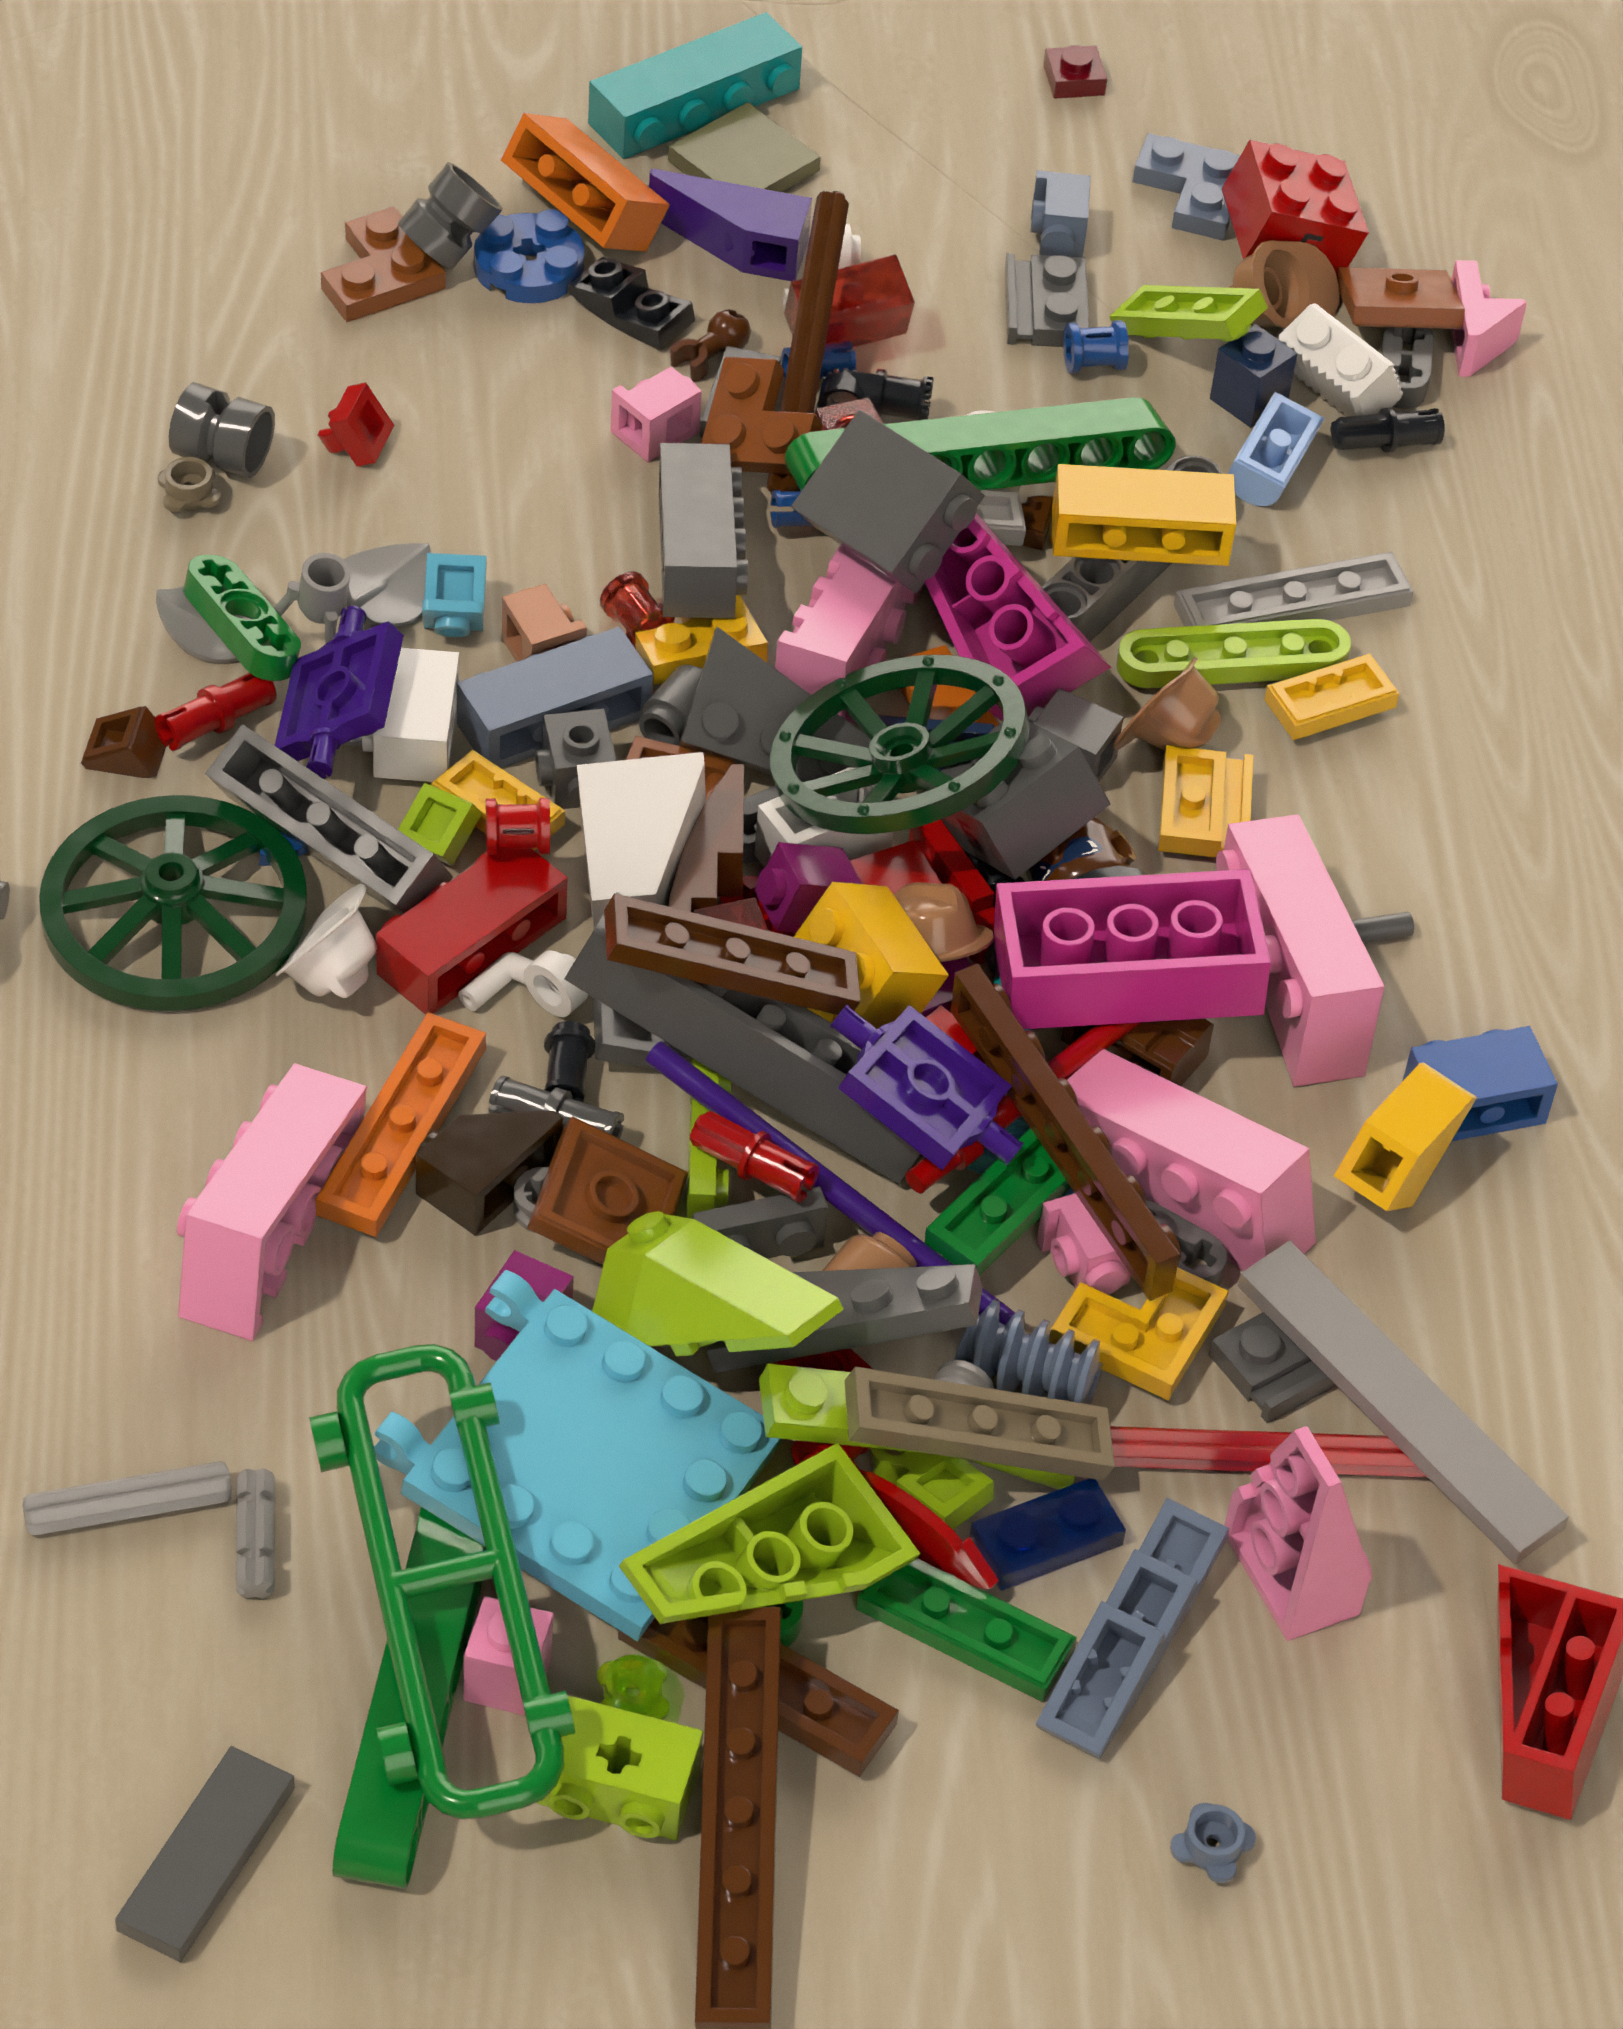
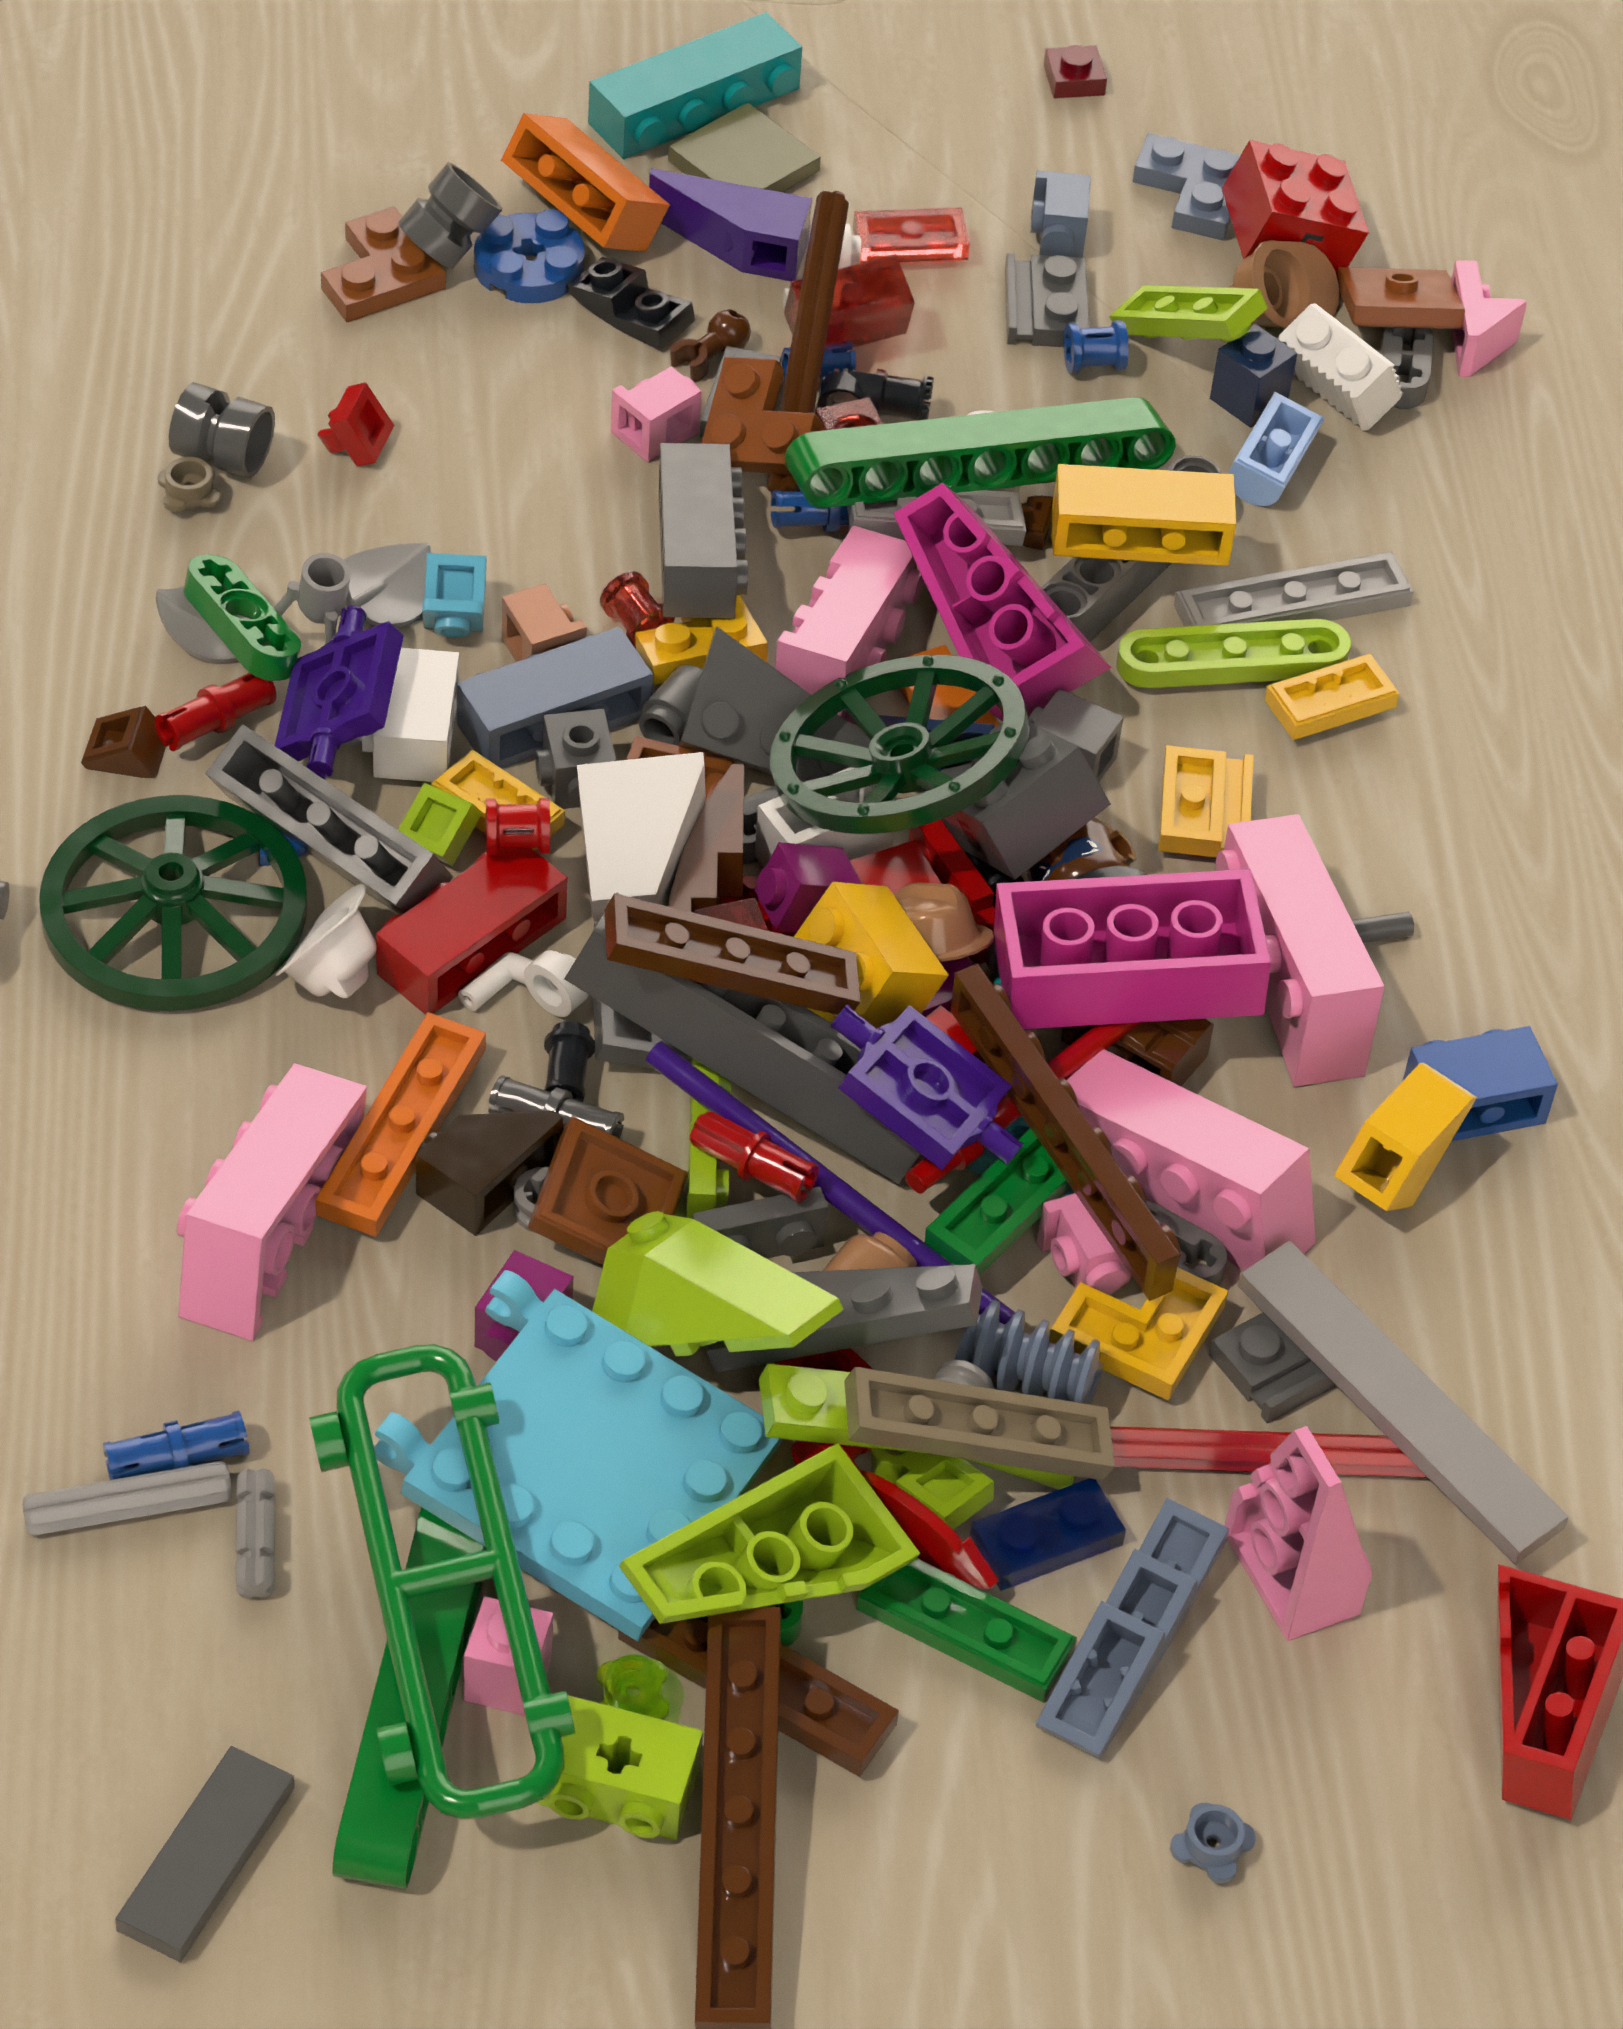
dark grey brick [791,409,985,594] -> none
medium nougat piece [1113,657,1221,750] -> none
black axle [1330,407,1445,453] -> none
none -> blue pin [103,1411,249,1480]
none -> clear red plate [853,207,970,264]

